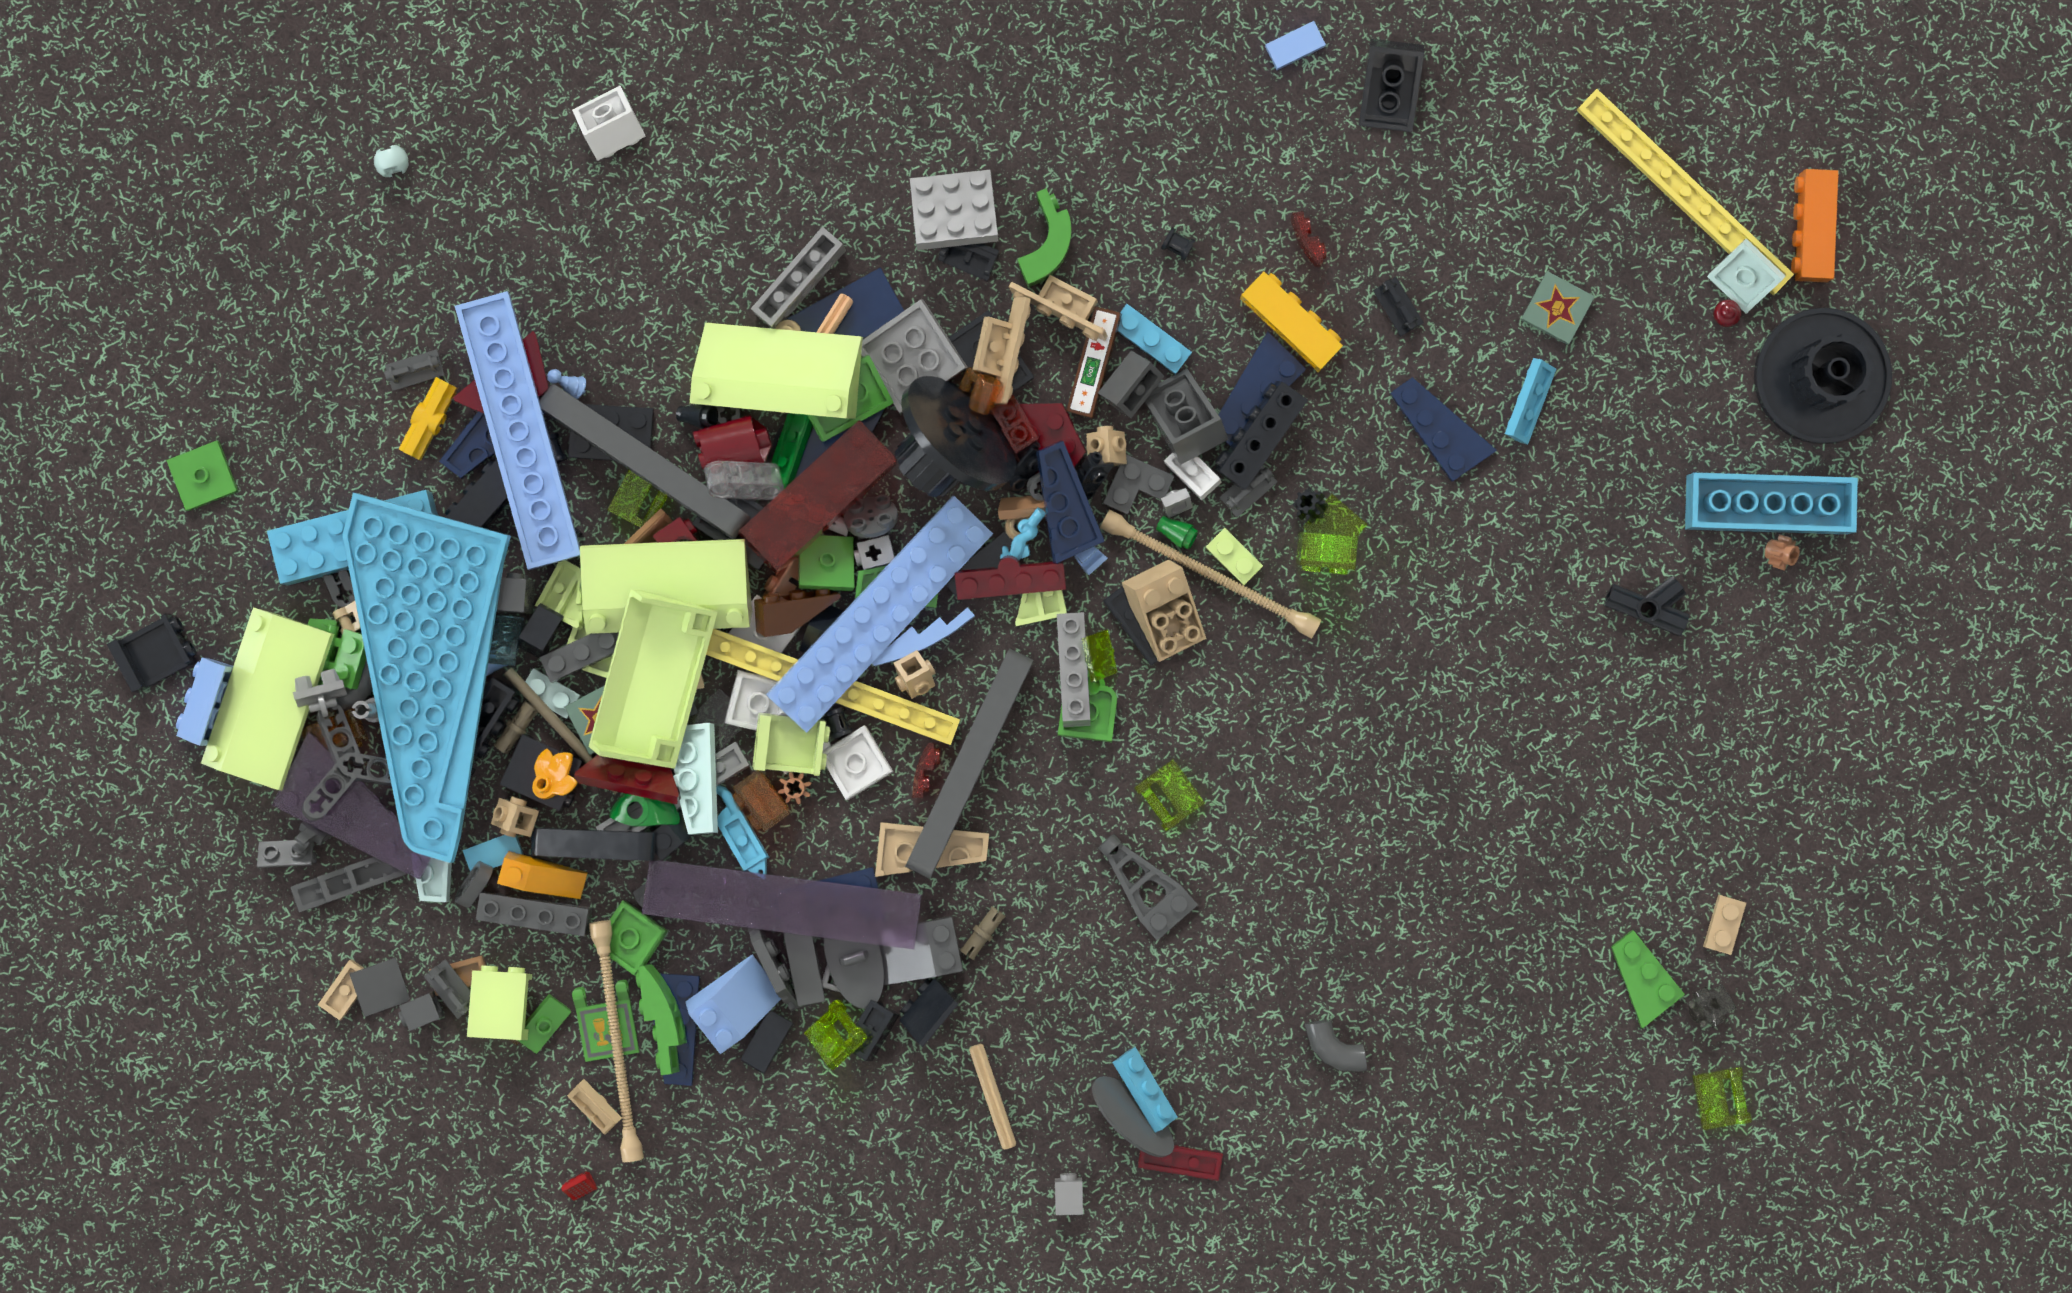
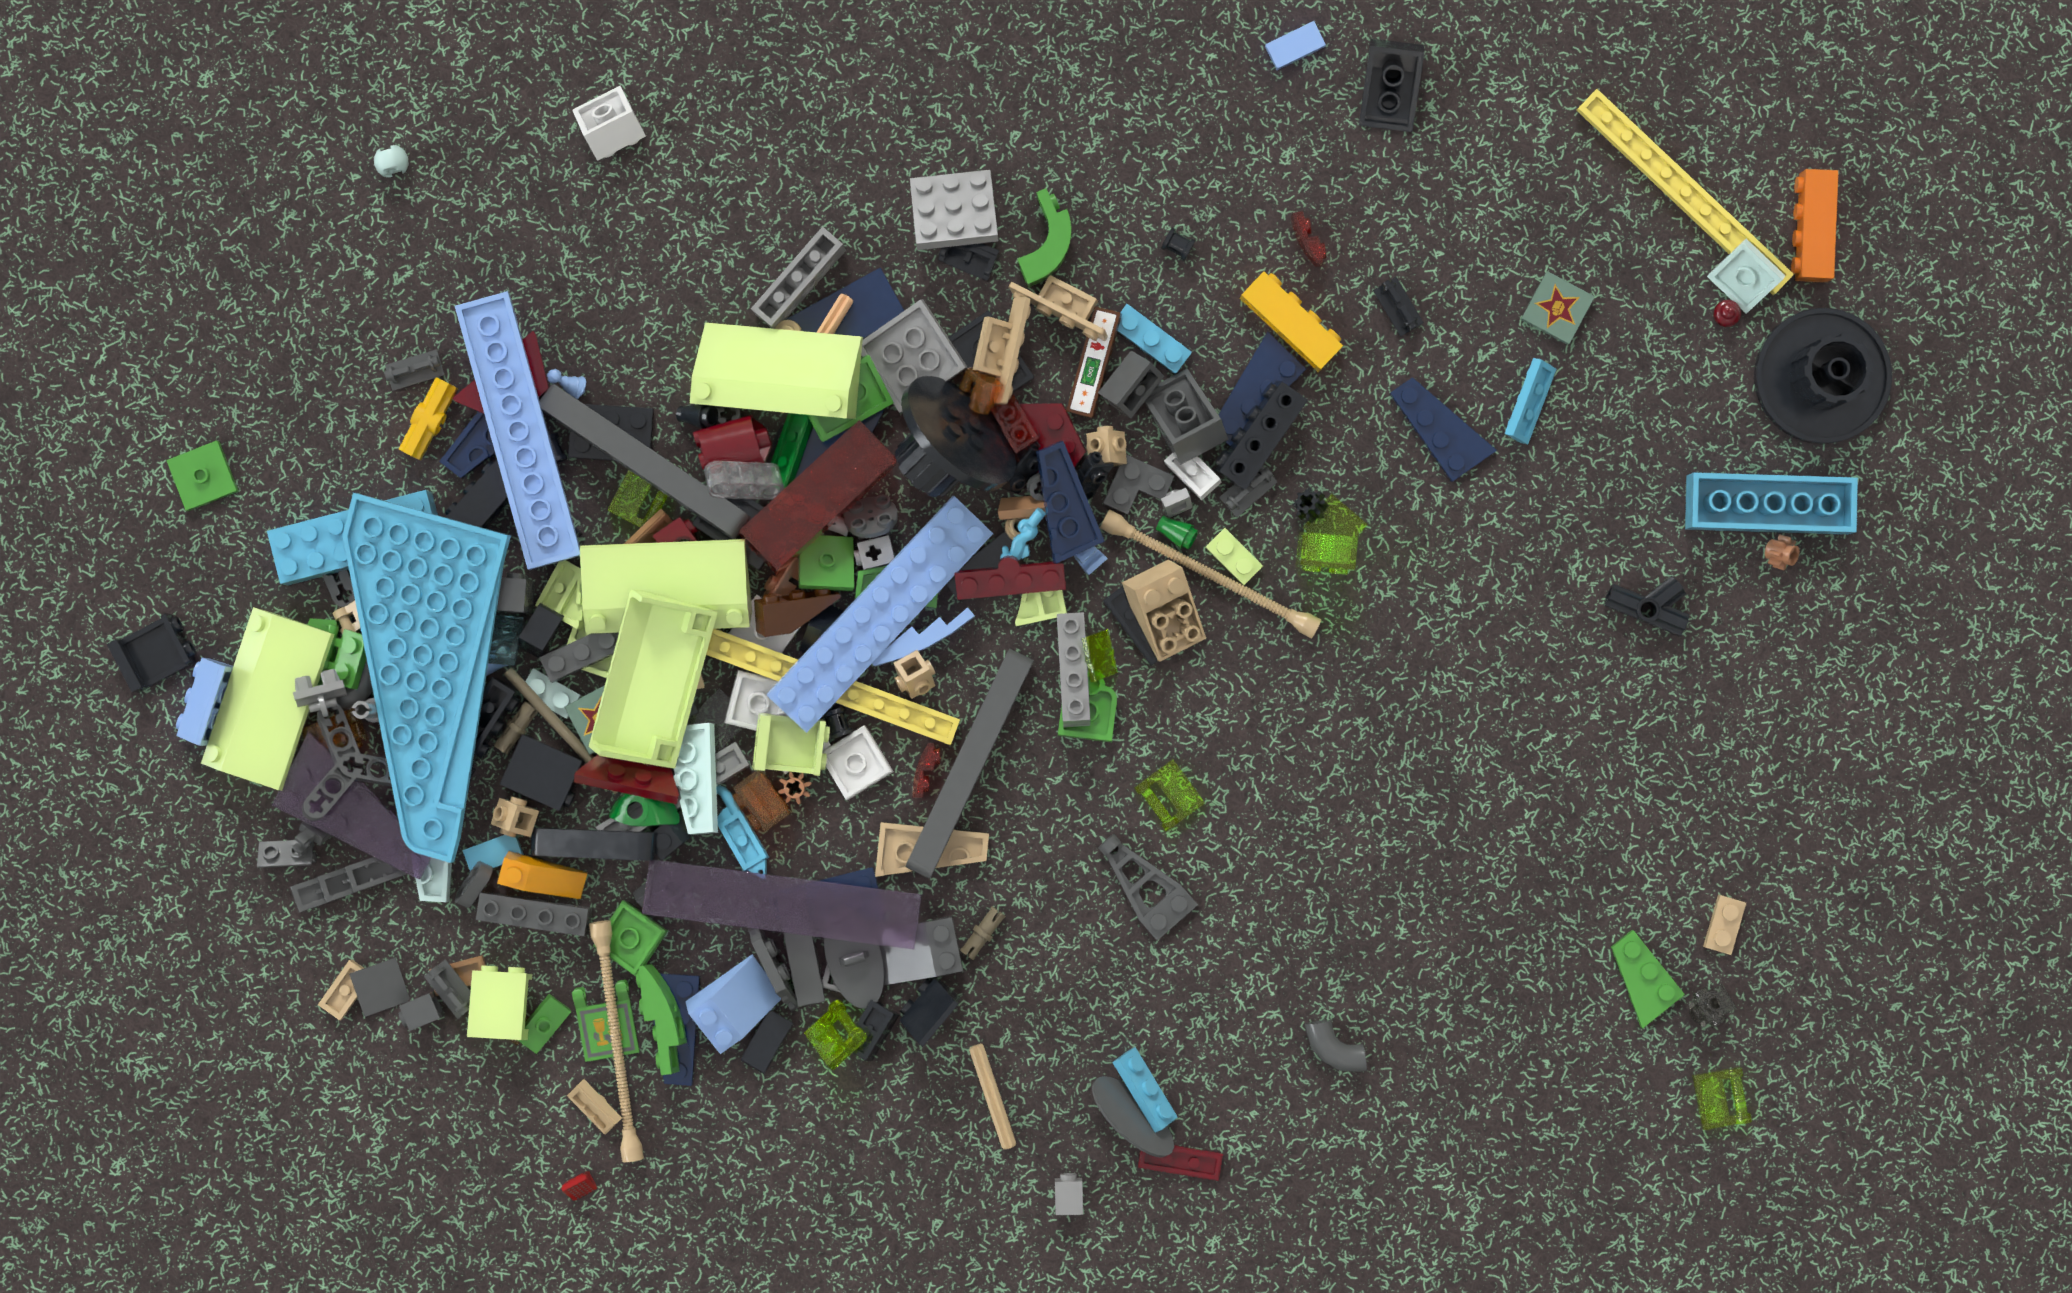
light orange plate [532,749,578,799] -> none

